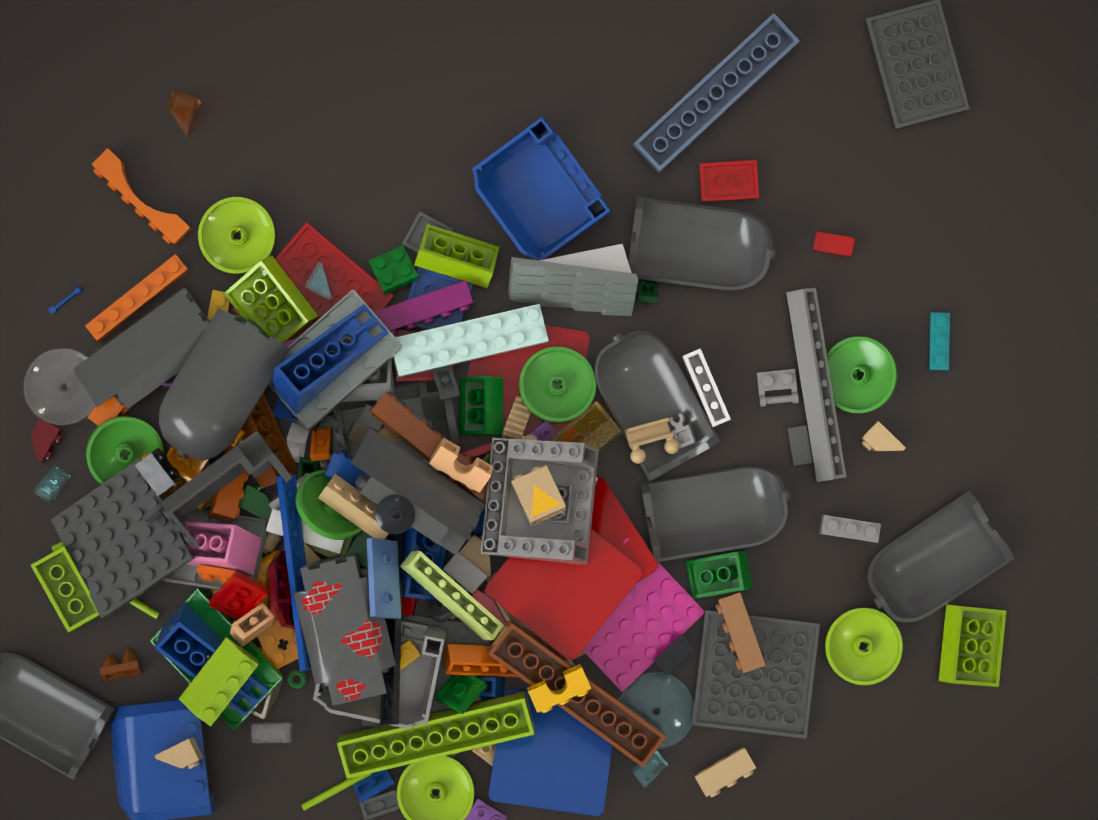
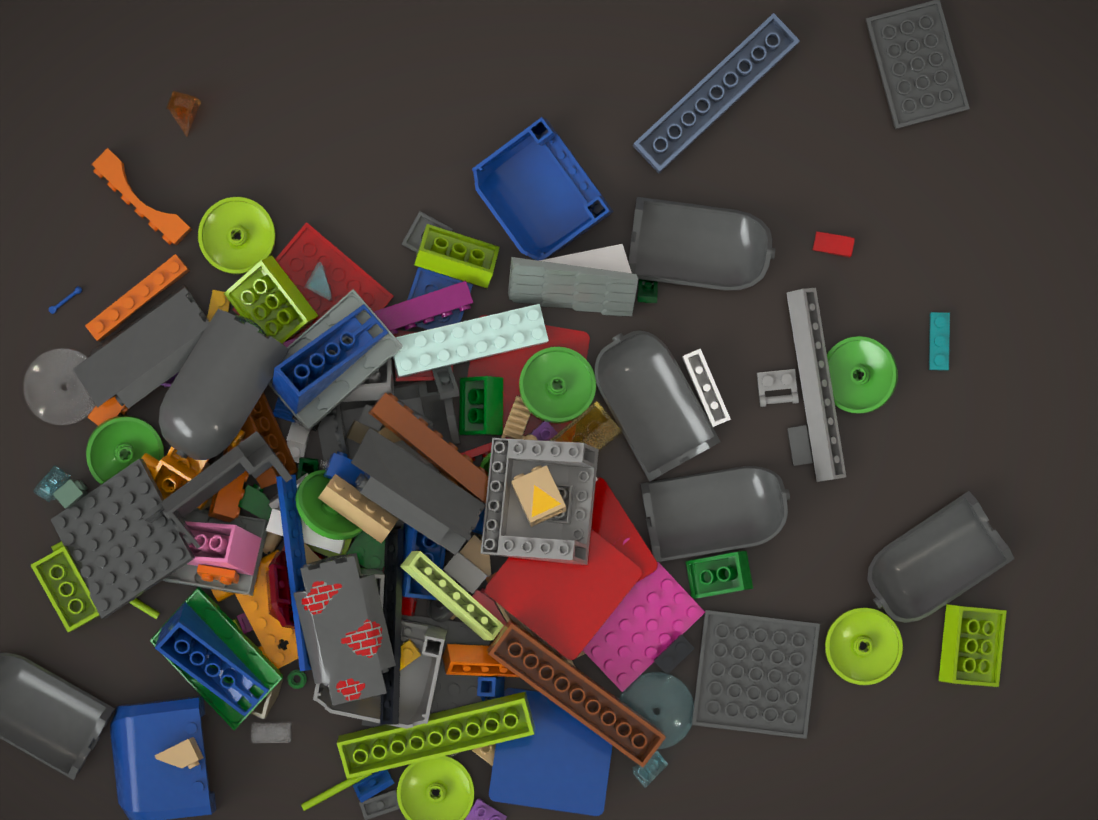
dark red slope [30,418,63,463] -> none
dark orange tile [100,648,142,681] -> none
brick [135,448,182,496] -> none
lime slope [179,637,259,726] -> none
red plate [208,571,270,621] -> none
light nougat brick [230,602,275,647] -> none
orange plate [310,427,333,461] -> none
medium blue plate [367,538,401,619] -> none
green plate [369,245,419,295] -> none
black dish [375,495,415,534] -> none
light nougat arch [429,437,494,493] -> none
green plate [434,675,487,715] -> none
yellow arch [527,664,591,713] -> none
tan gear [625,417,680,464] -> none
light grey plate [669,413,697,449] -> none
tan brick [694,746,756,797] -> none
red plate [699,160,759,202] -> none
medium nougat brick [715,592,766,673] -> none
light grey arch [819,515,881,543] -> none
tan slope [861,421,906,451] -> none
none -> sand green brick [53,479,88,509]

